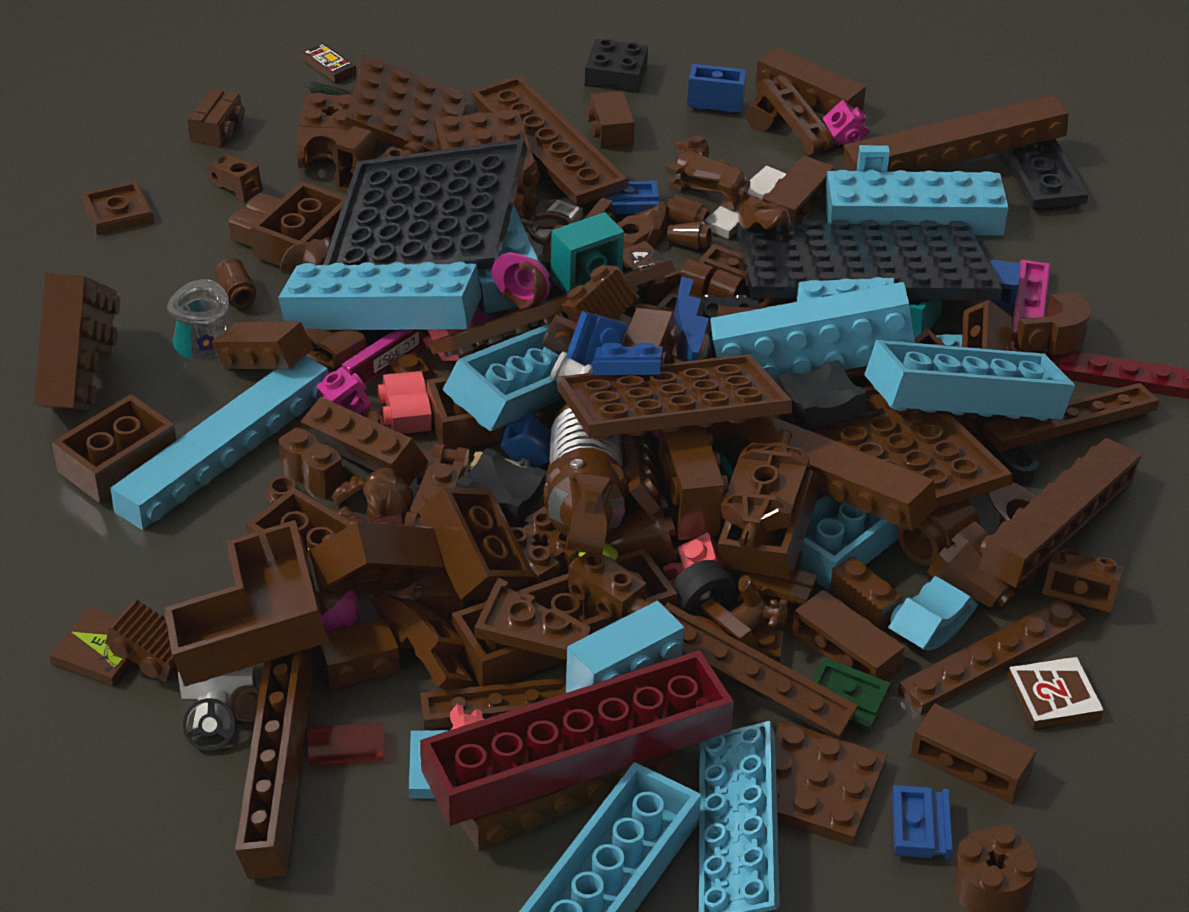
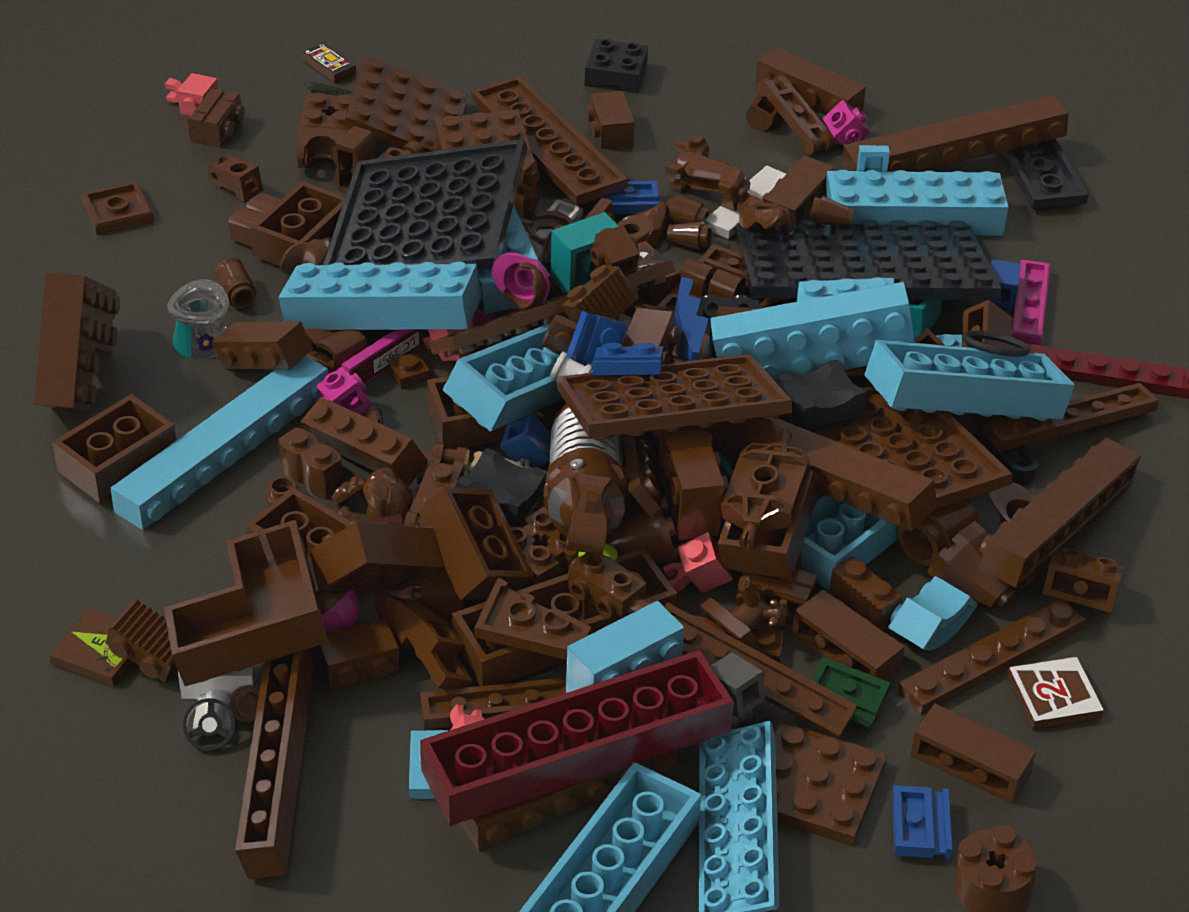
clear red tile [308,722,385,765] -> none
coral brick [378,371,432,434] -> none
black tyre [672,560,736,618] -> none
blue brick [687,64,747,113] -> none
reddish brown arch [1014,292,1091,356] -> none
none -> coral brick [165,73,218,116]
none -> reddish brown brick [590,225,640,276]
none -> dark grey brick [711,652,765,730]
none -> reddish brown cone [809,196,854,226]
none -> black tyre [962,331,1030,357]

